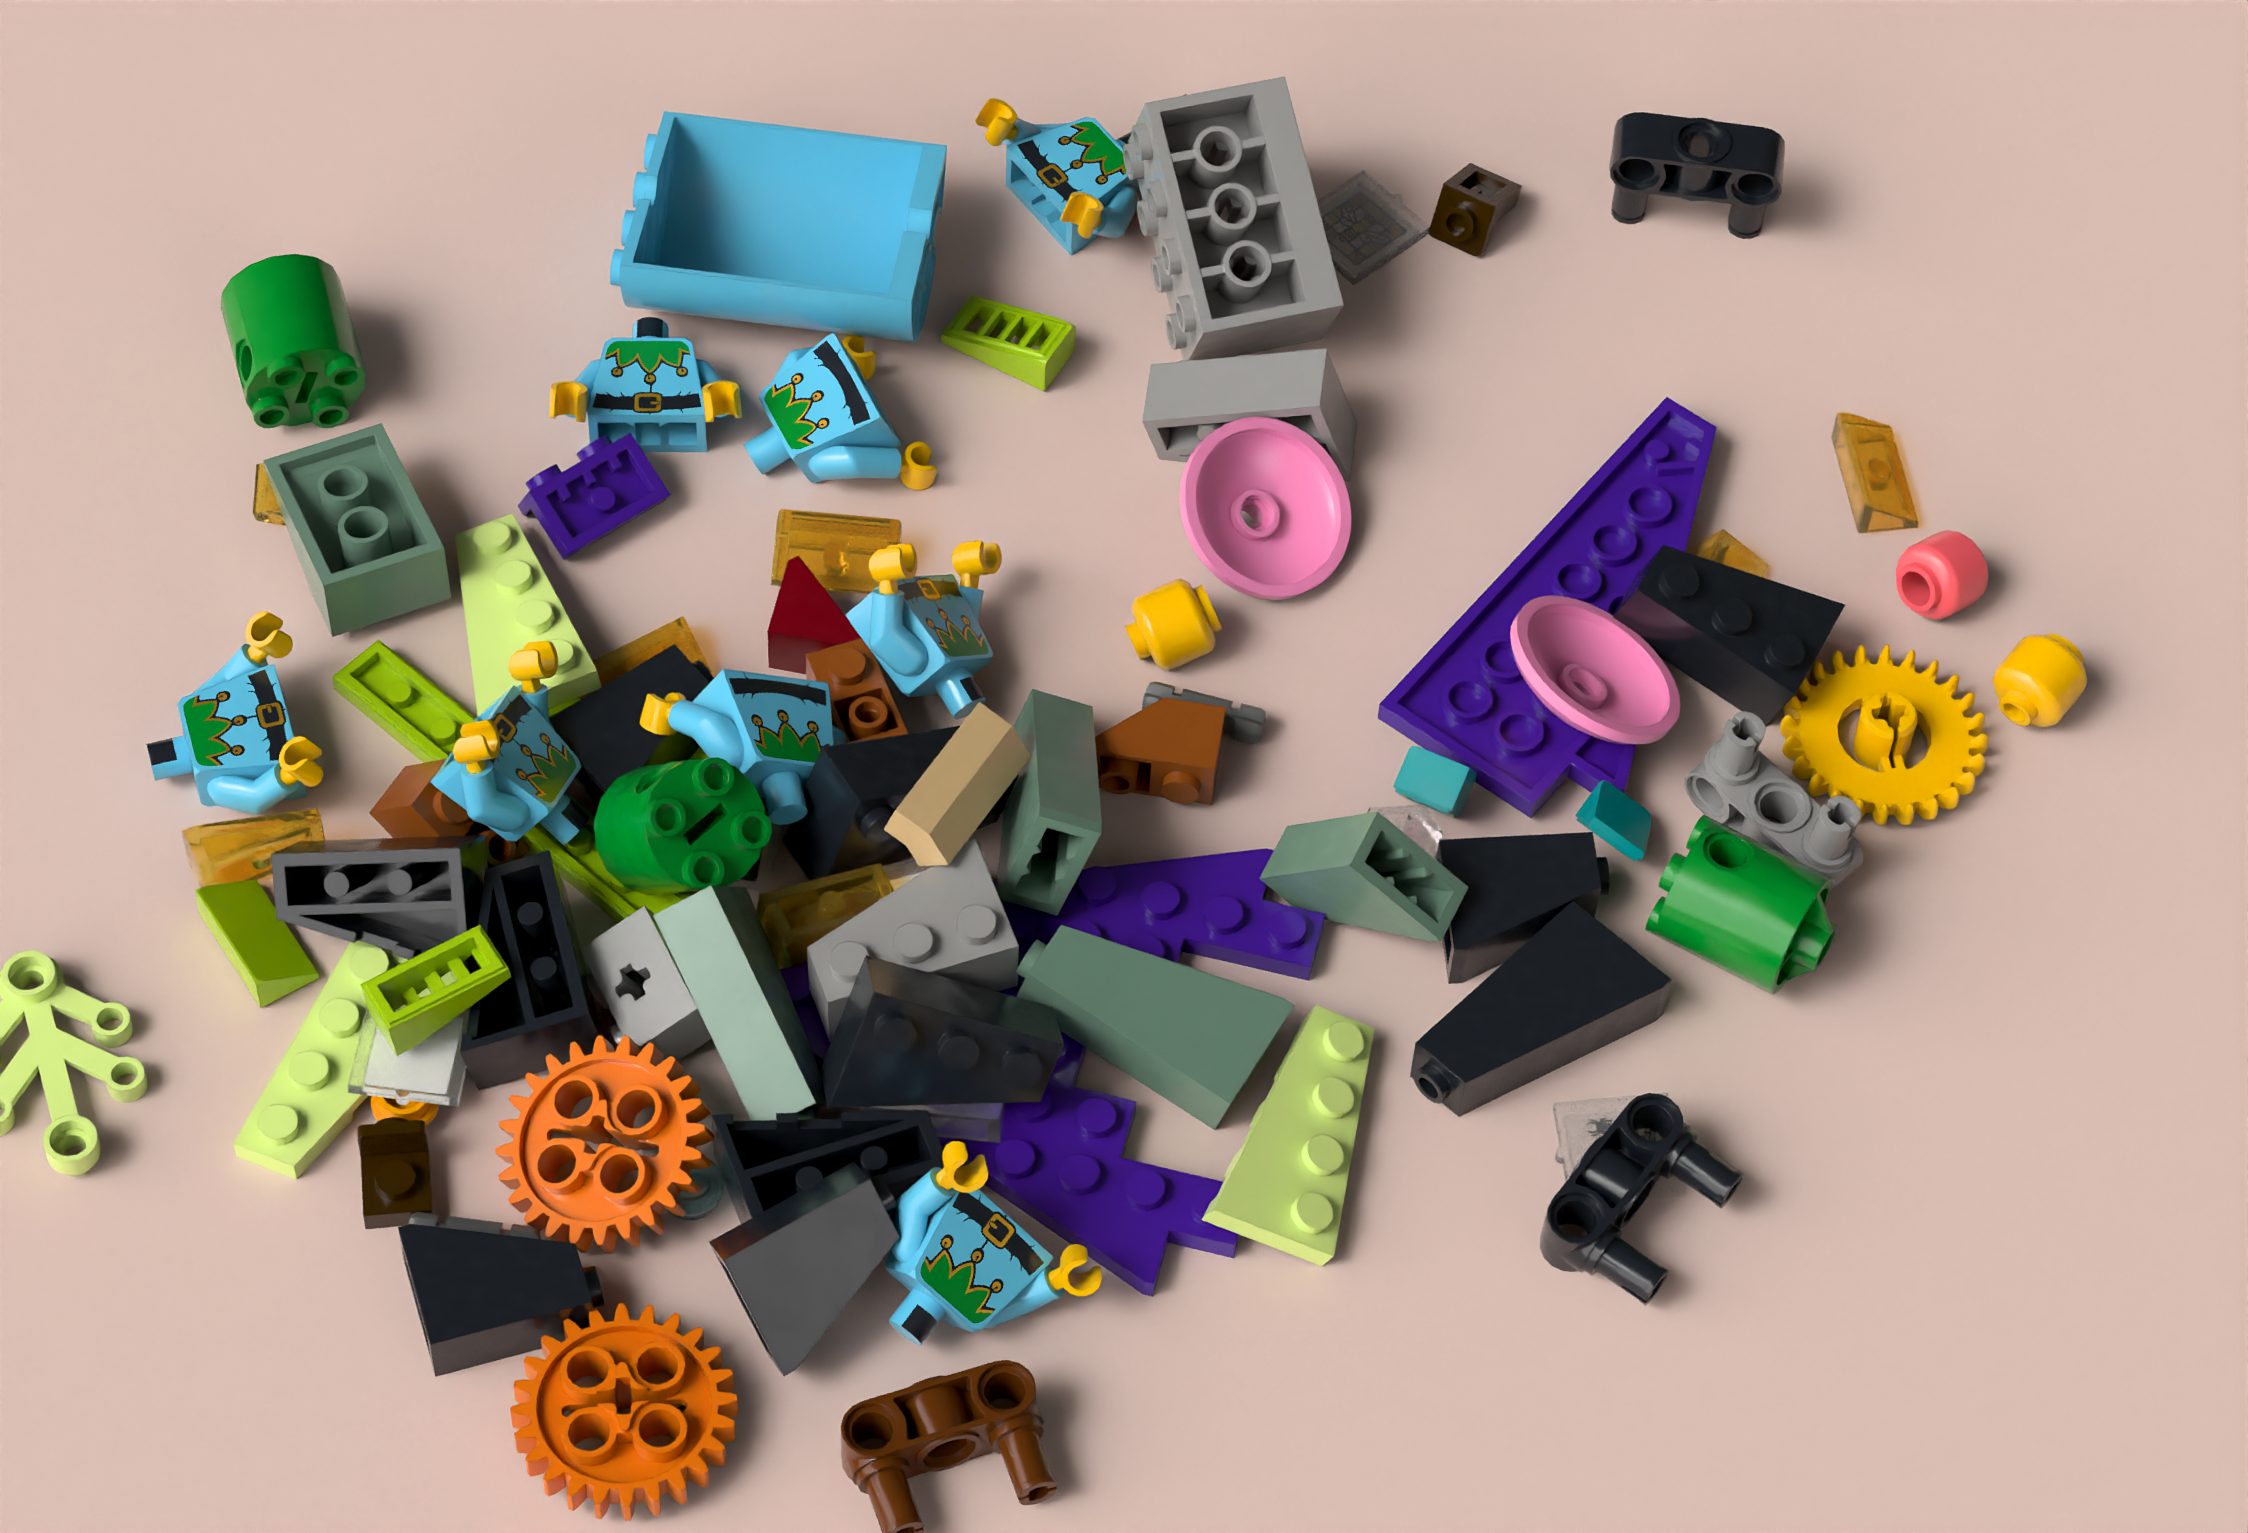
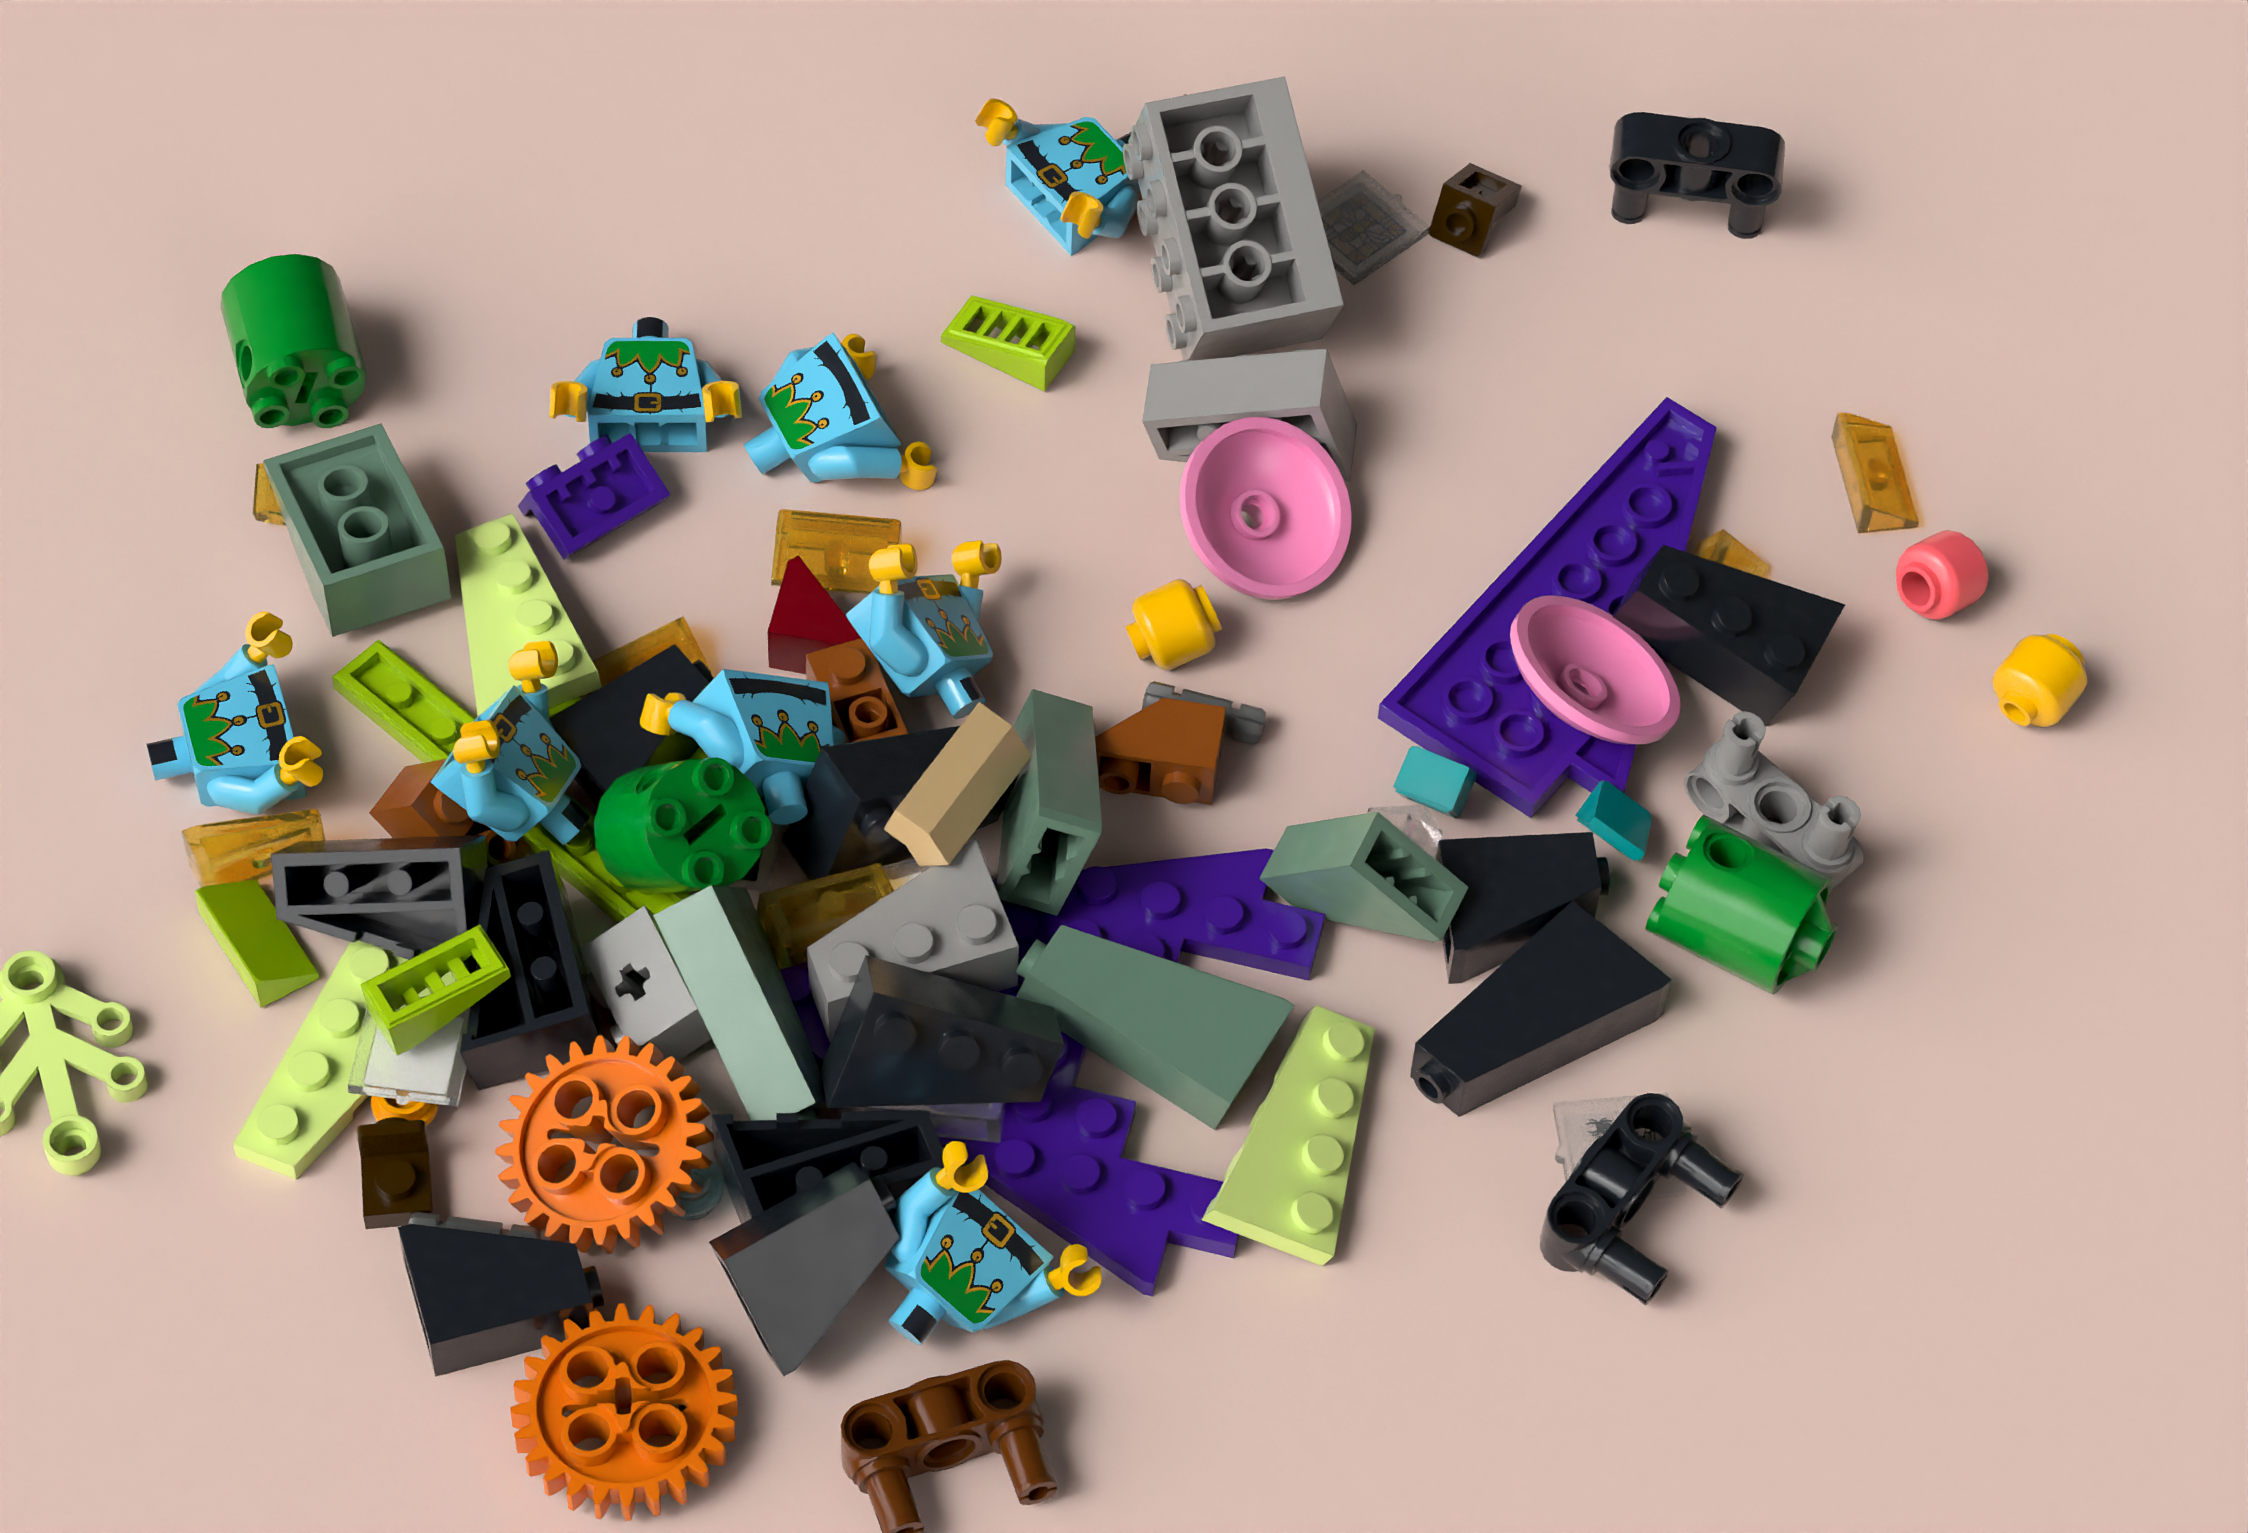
medium azure cylinder [610,111,947,342] -> none
yellow gear [1779,644,1989,825] -> none

